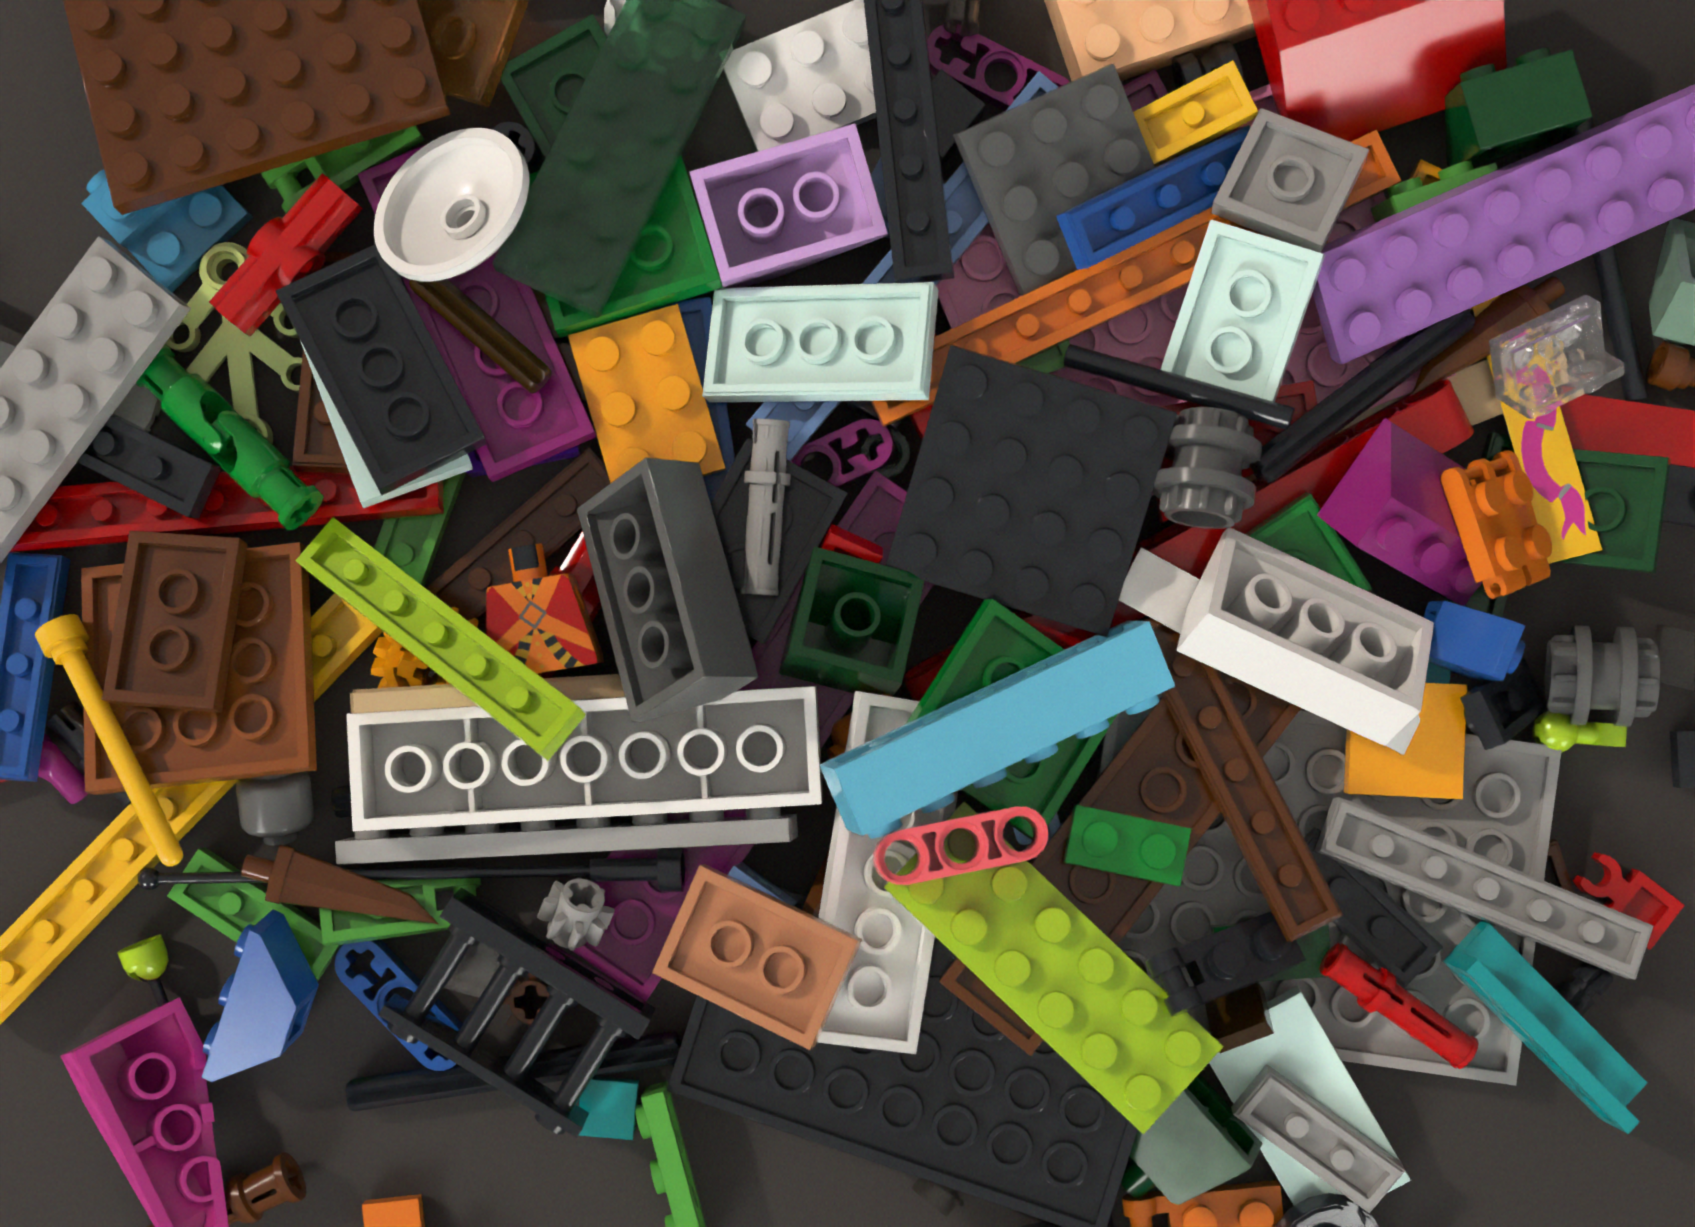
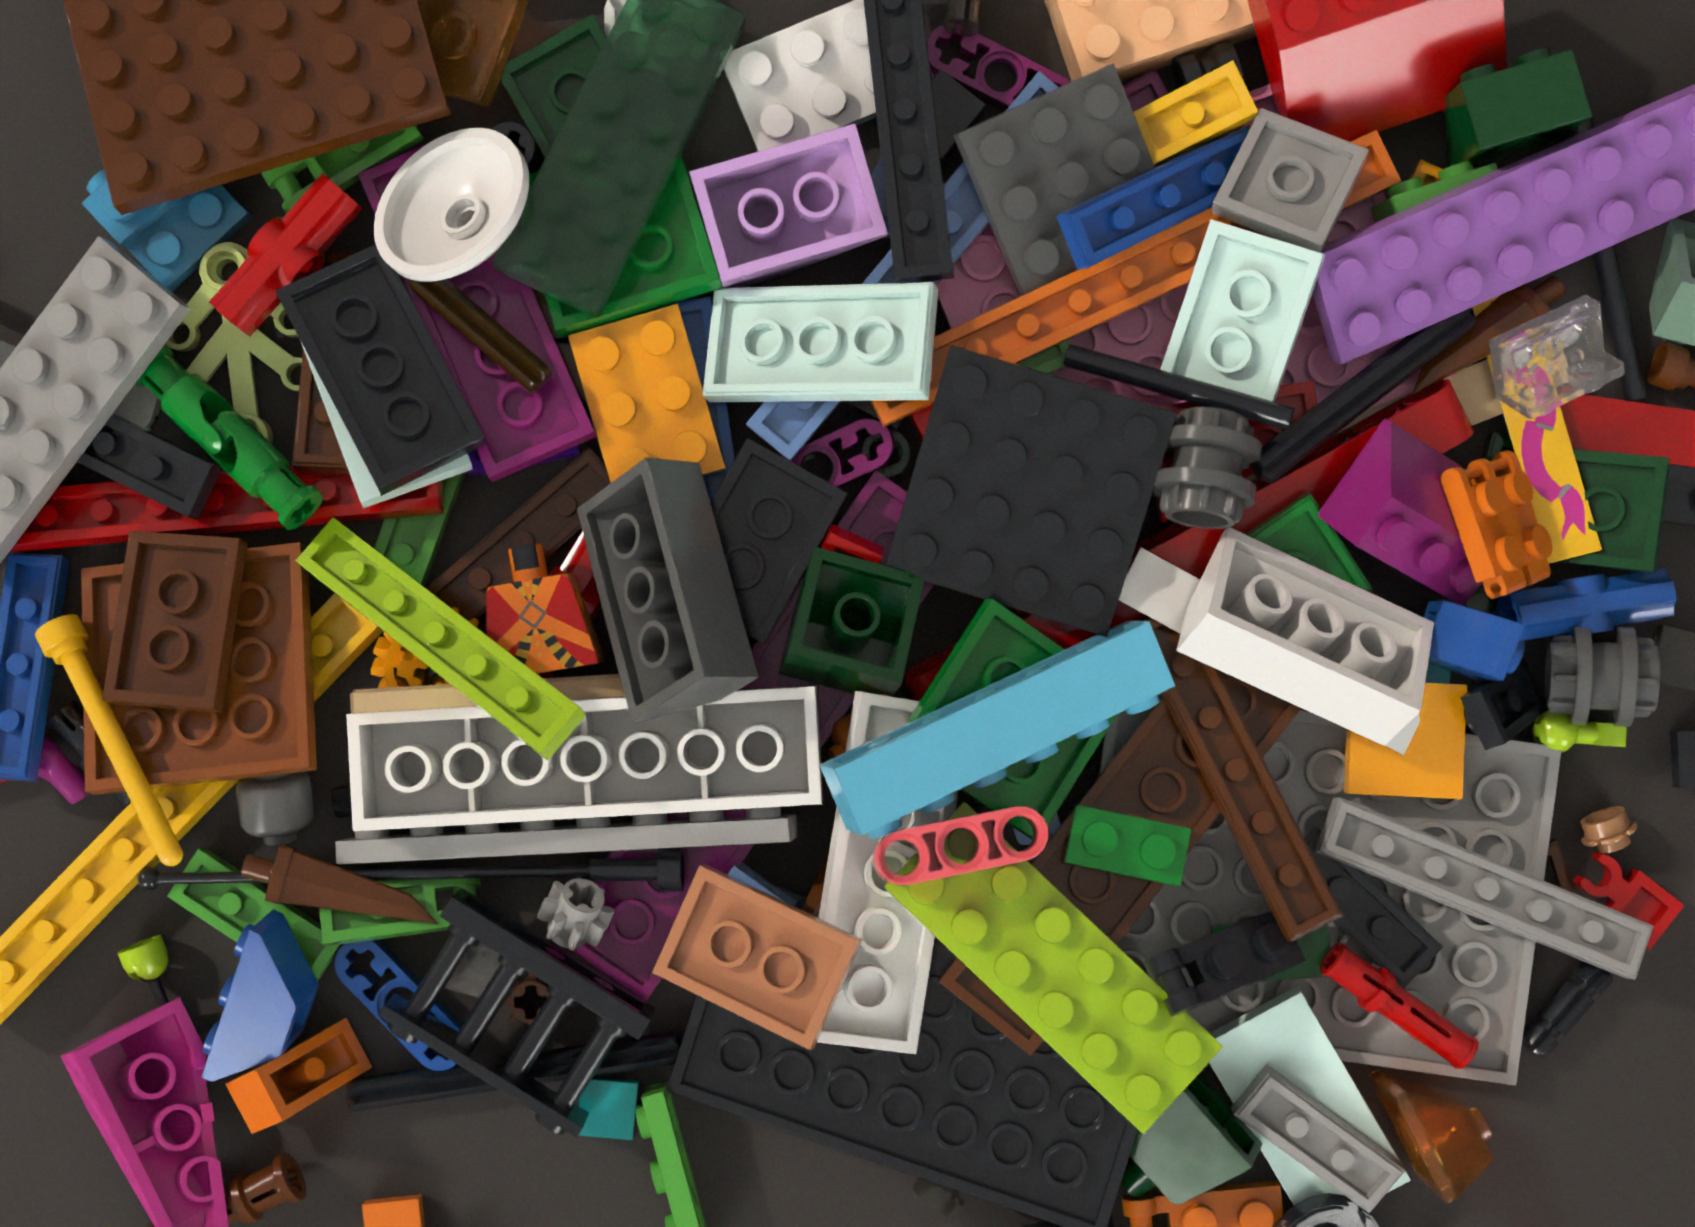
light grey pin [741,419,791,596] -> none
dark brown tile [1205,982,1274,1053] -> none
teal fence [1442,920,1648,1134] -> none
none -> orange slope [225,1018,372,1134]
none -> clear orange slope [1368,1070,1494,1203]
none -> blue piece [1494,568,1677,641]
none -> medium nougat plate [1580,806,1637,854]

